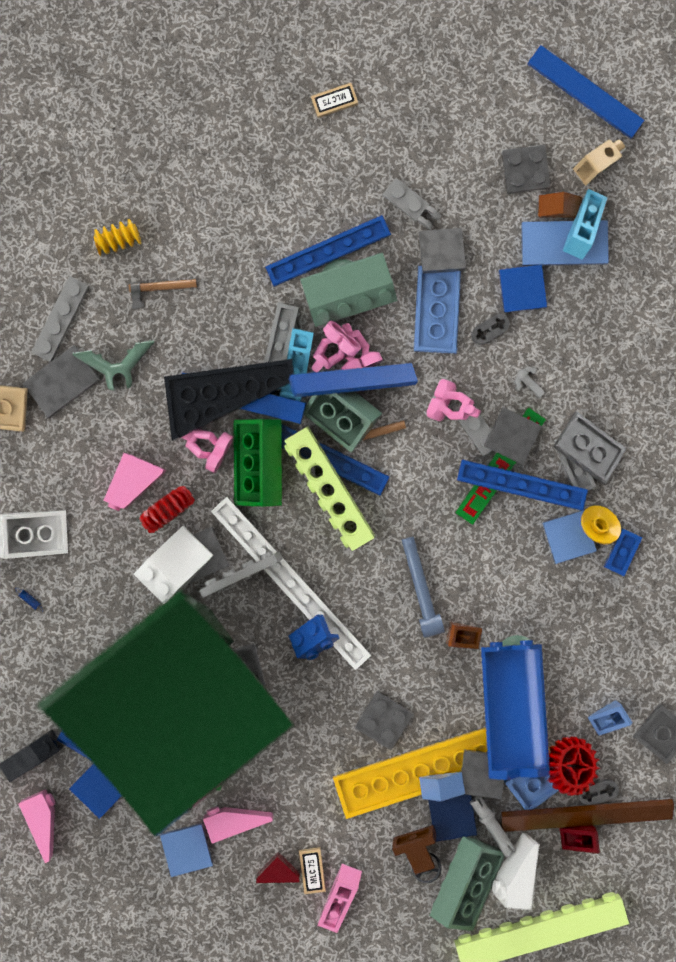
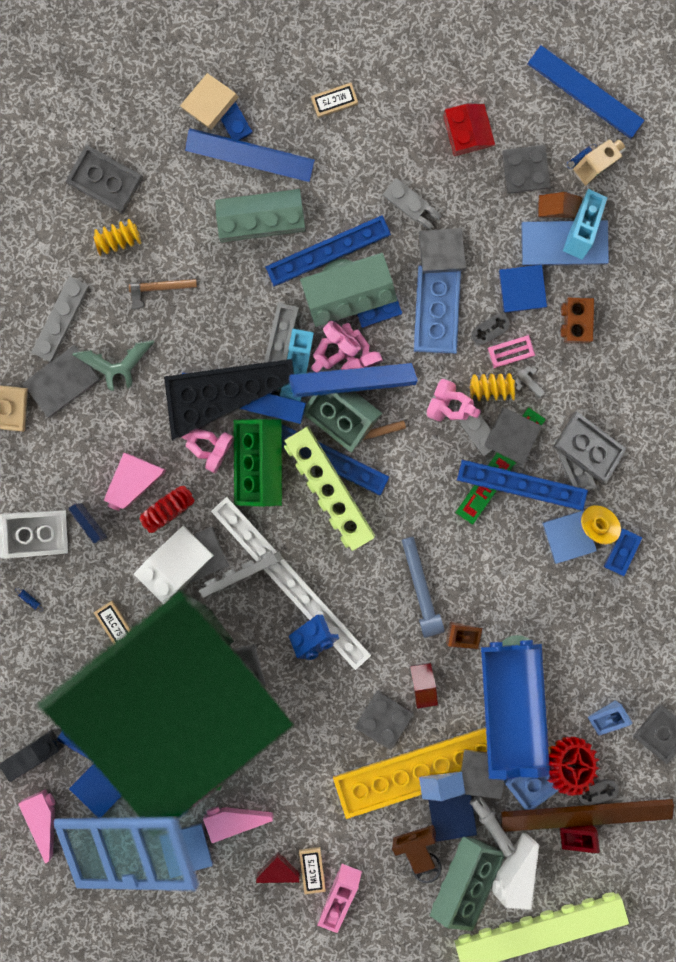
none -> door [54,817,199,891]
none -> flat silver tile [65,145,143,214]
none -> dark blue tile [69,503,107,543]
none -> tile [94,601,131,643]
none -> tan tile [180,73,239,130]
none -> blue tile [185,128,315,182]
none -> sand green slope [215,189,305,243]
none -> blue plate [220,102,253,141]
none -> blue plate [357,296,402,328]
none -> slope [410,663,438,709]
none -> red slope [443,104,495,157]
none -> yellow piece [470,373,515,401]
none -> bright pink tile [487,335,535,368]
none -> dark orange brick [560,298,594,343]
none -> blue piece [567,144,597,169]

